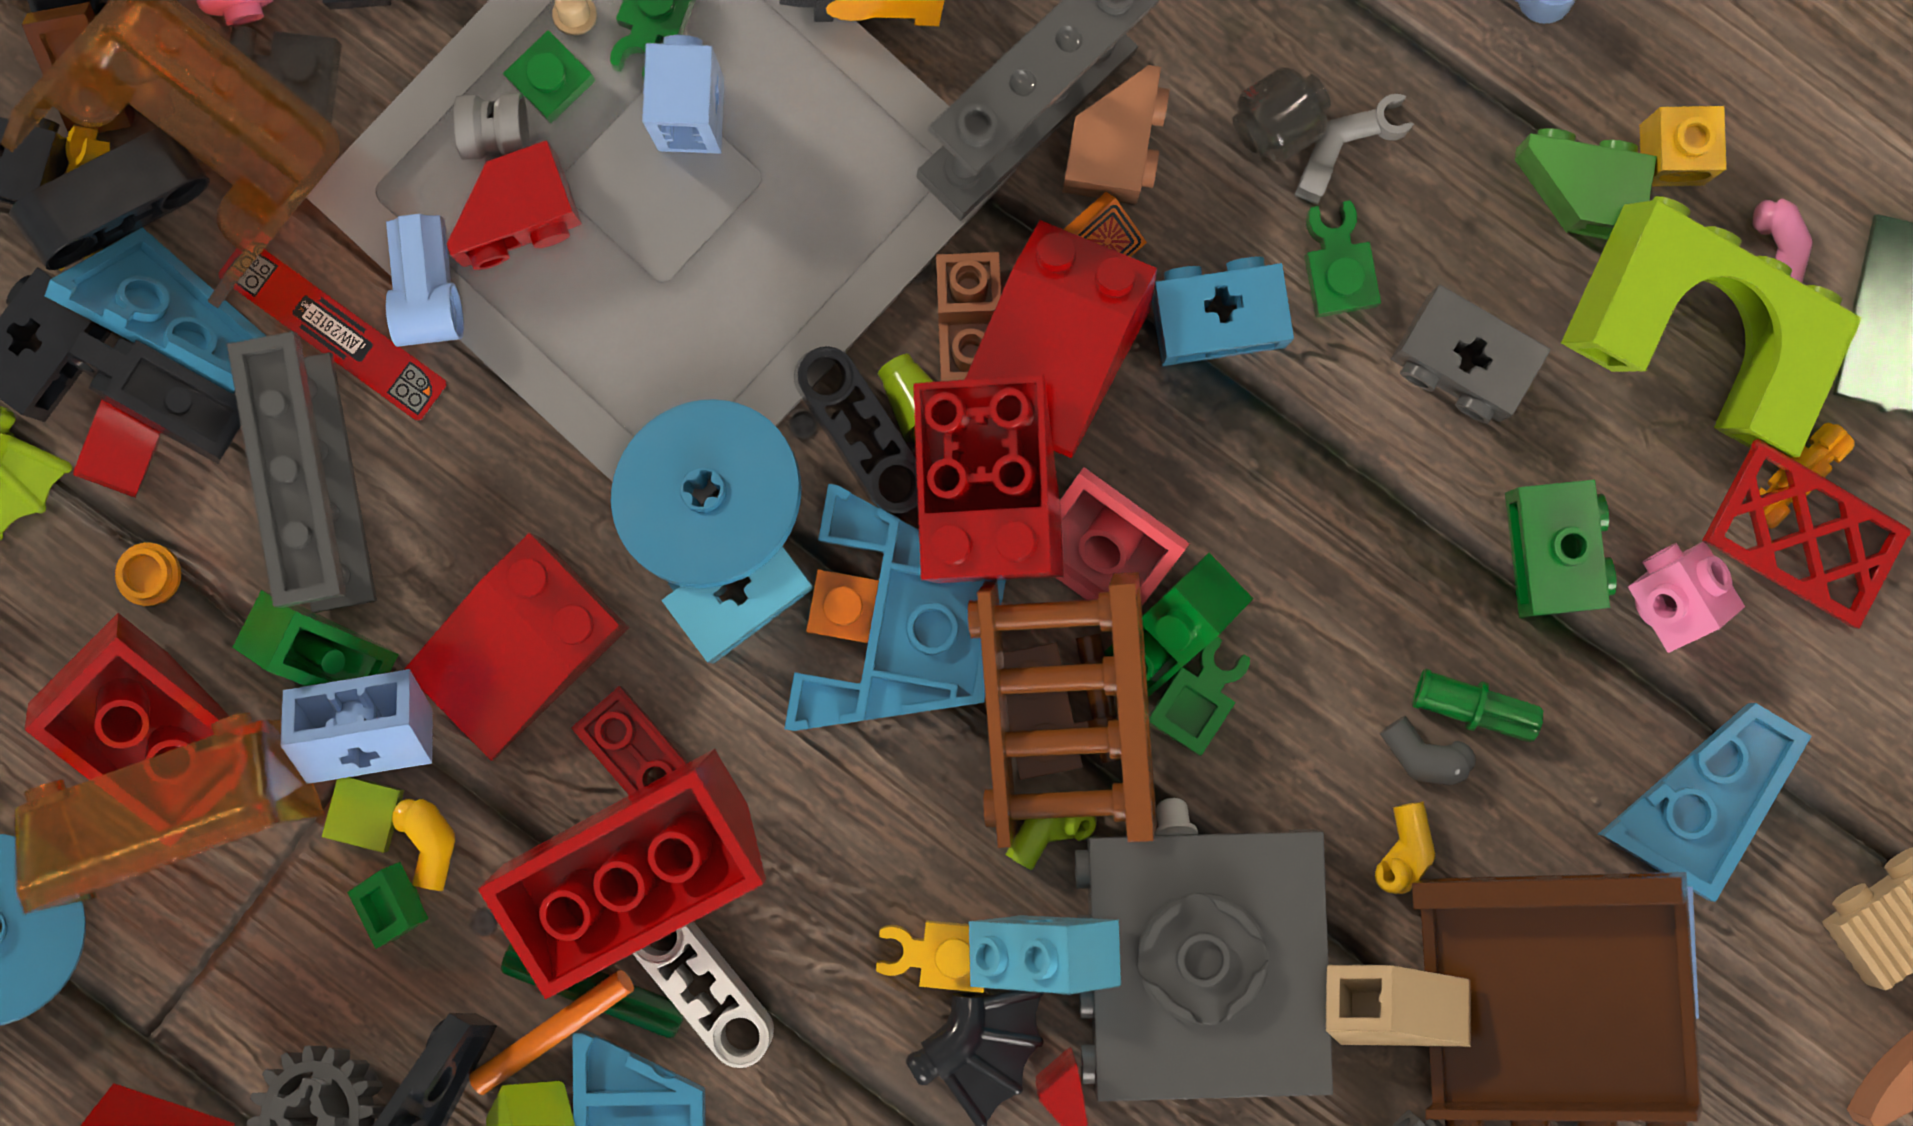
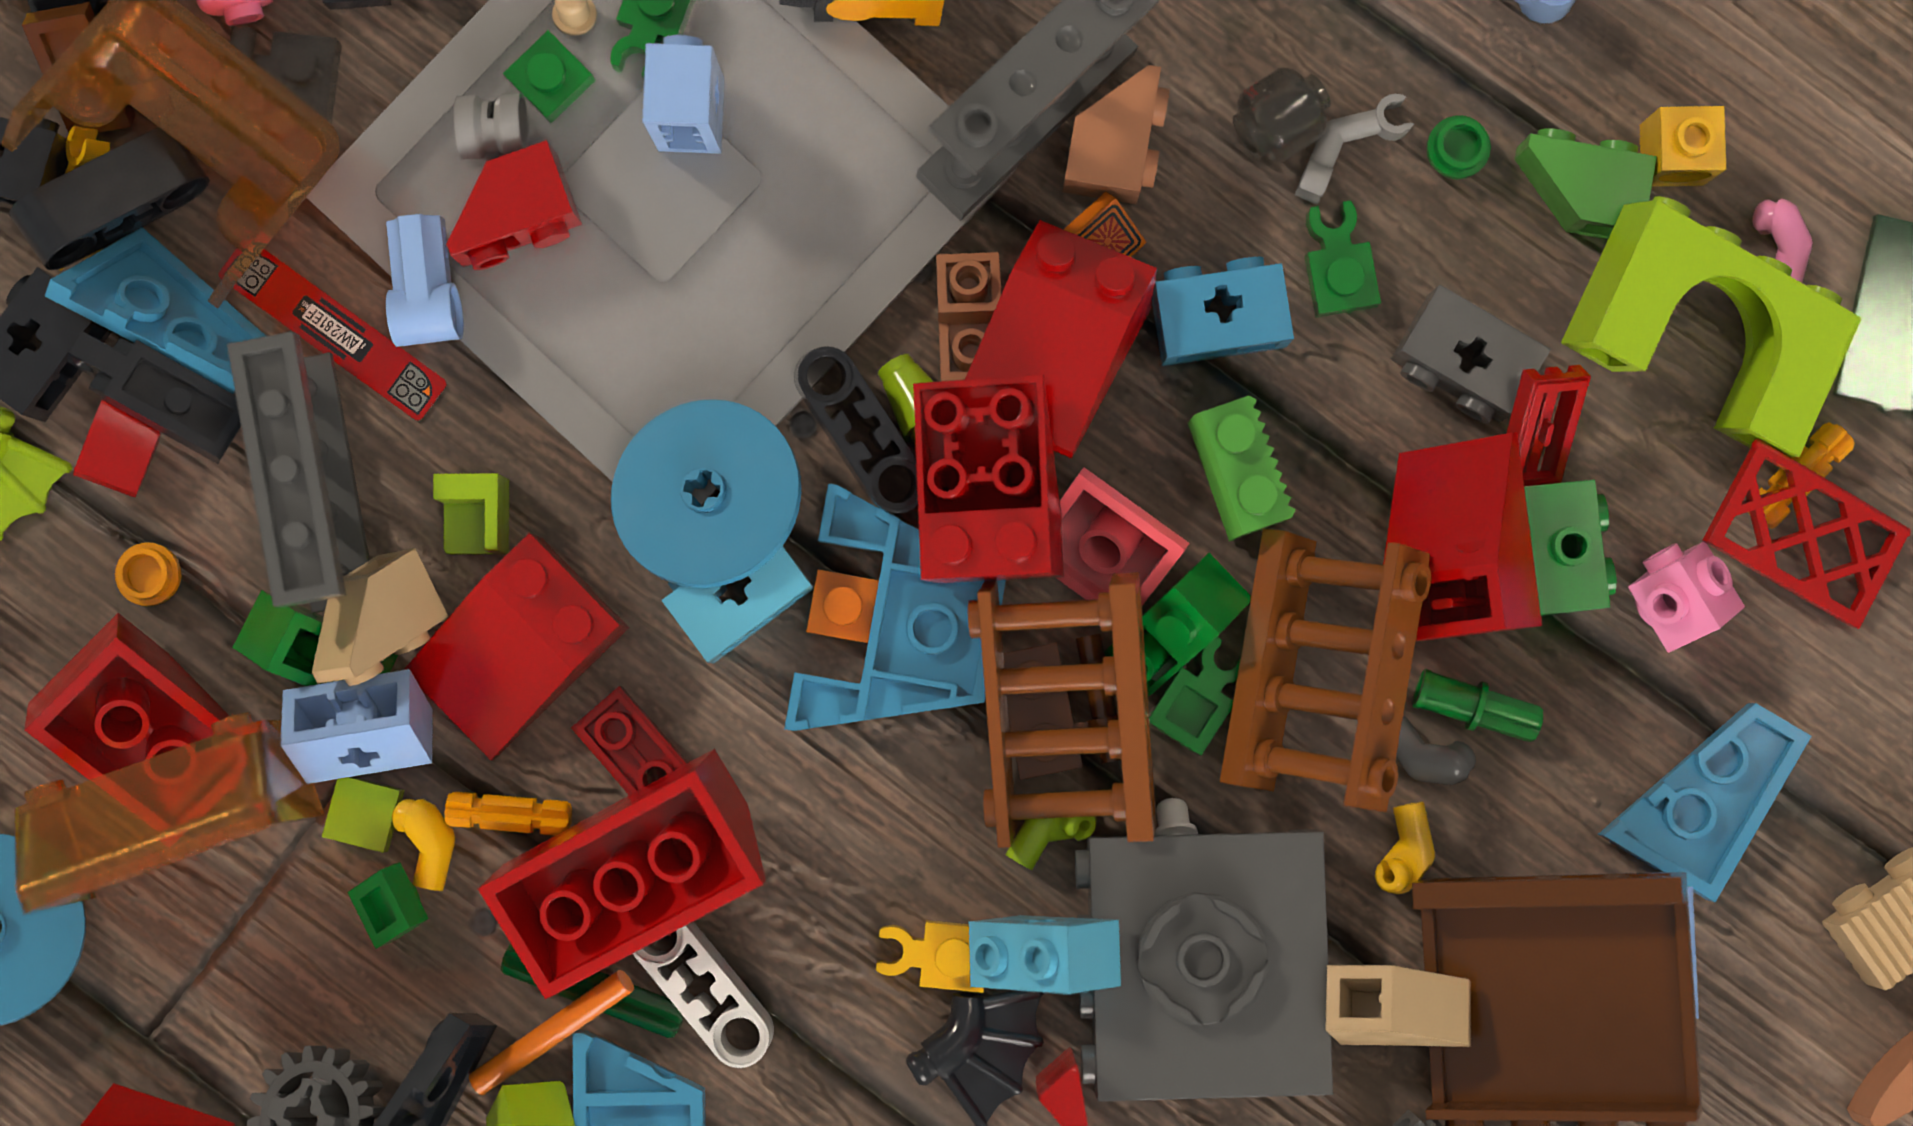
none -> tan slope [312,548,449,686]
none -> lime panel [433,473,509,555]
none -> light orange axle [444,791,572,836]
none -> bright green brick [1188,396,1296,541]
none -> dark orange fence [1219,528,1431,813]
none -> red slope [1383,432,1542,641]
none -> green plate [1426,115,1491,180]
none -> red tile [1506,364,1591,487]

